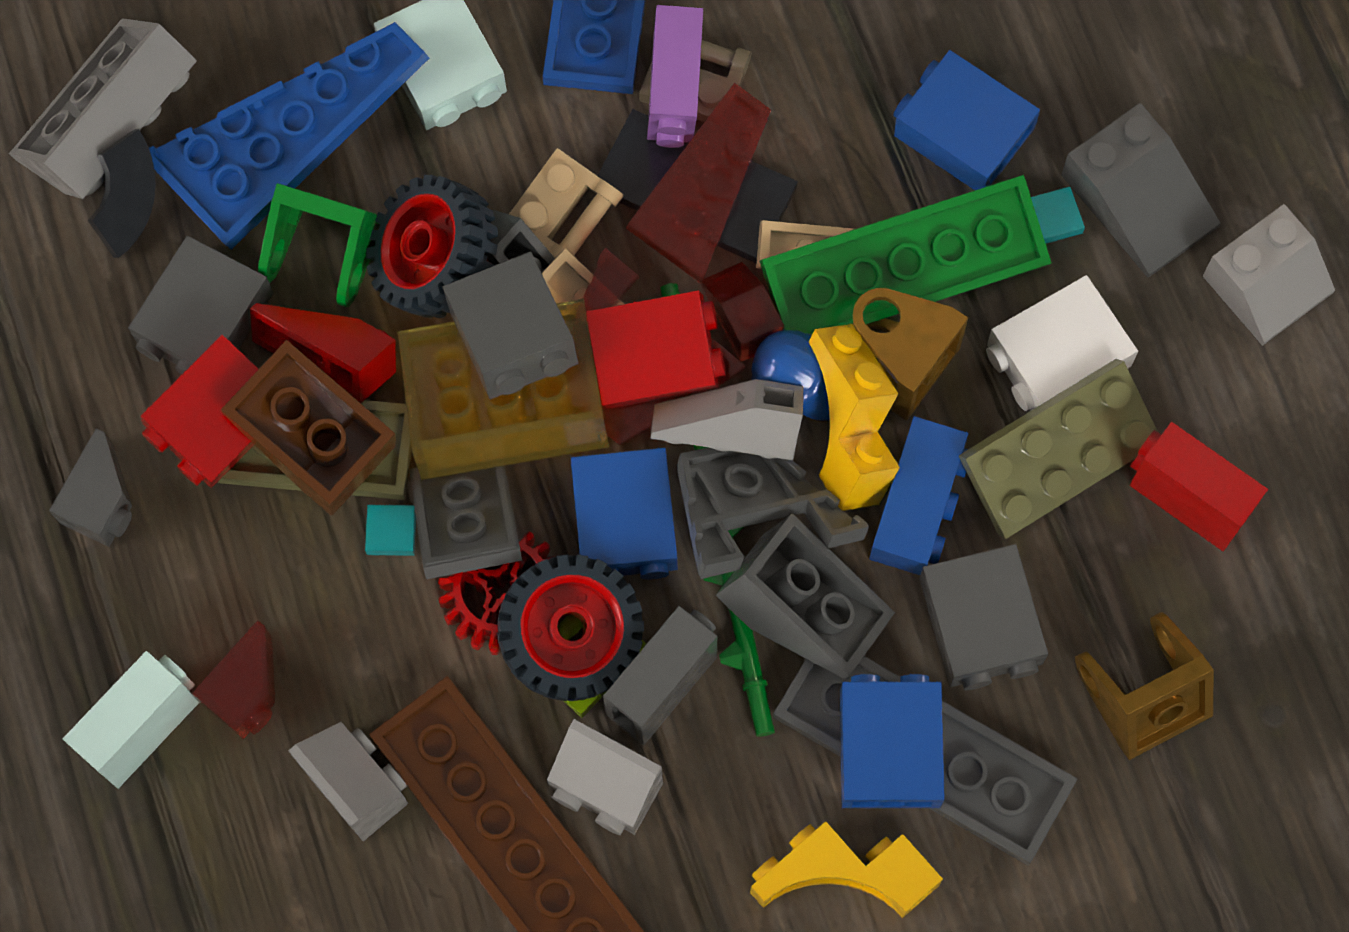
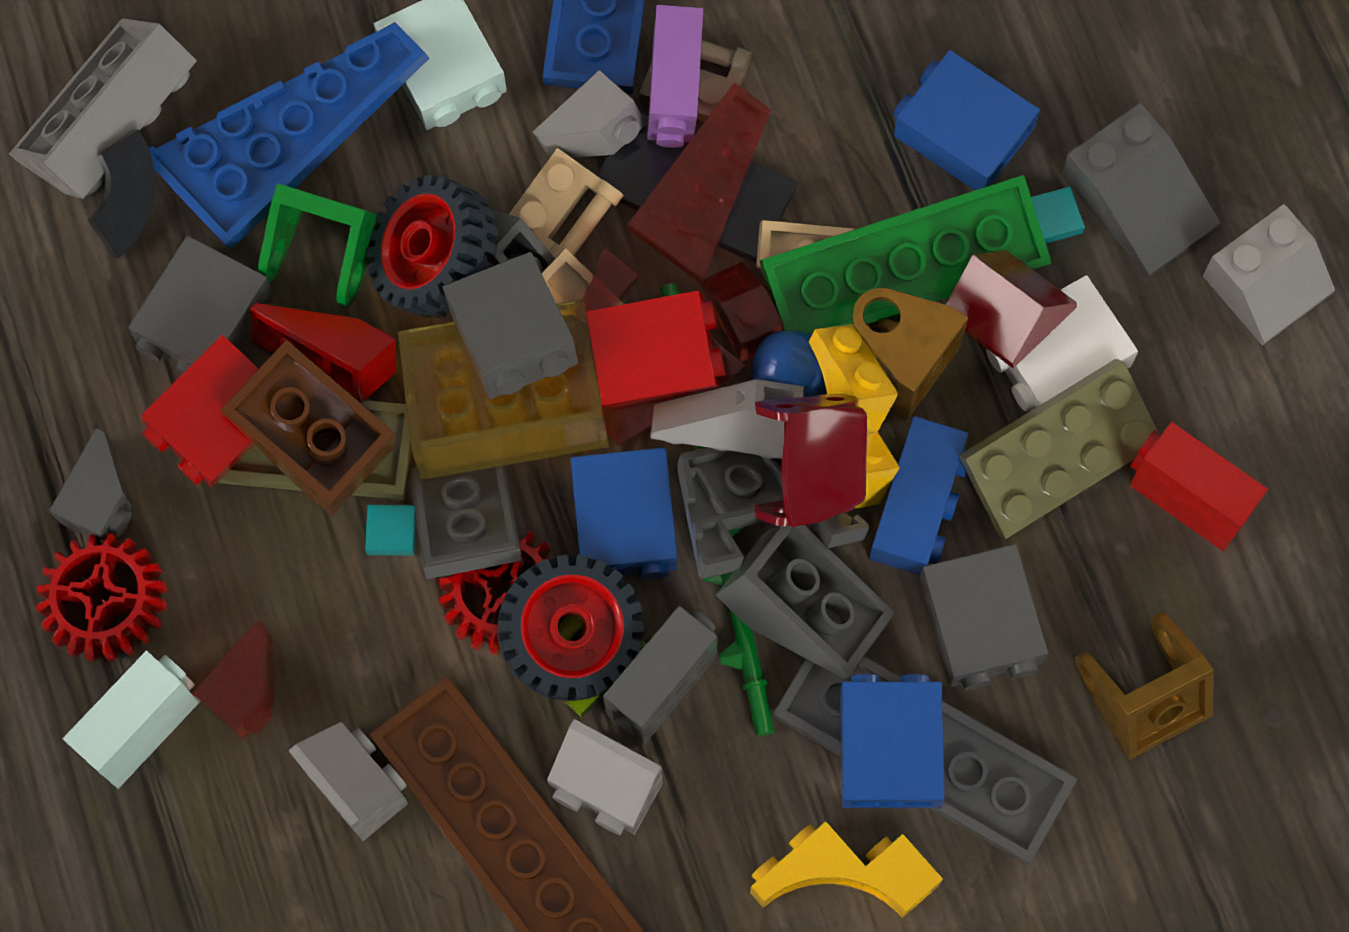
none -> red gear [36,533,168,662]
none -> light grey slope [533,70,647,158]
none -> dark red piece [754,394,867,527]
none -> dark red slope [946,250,1077,368]

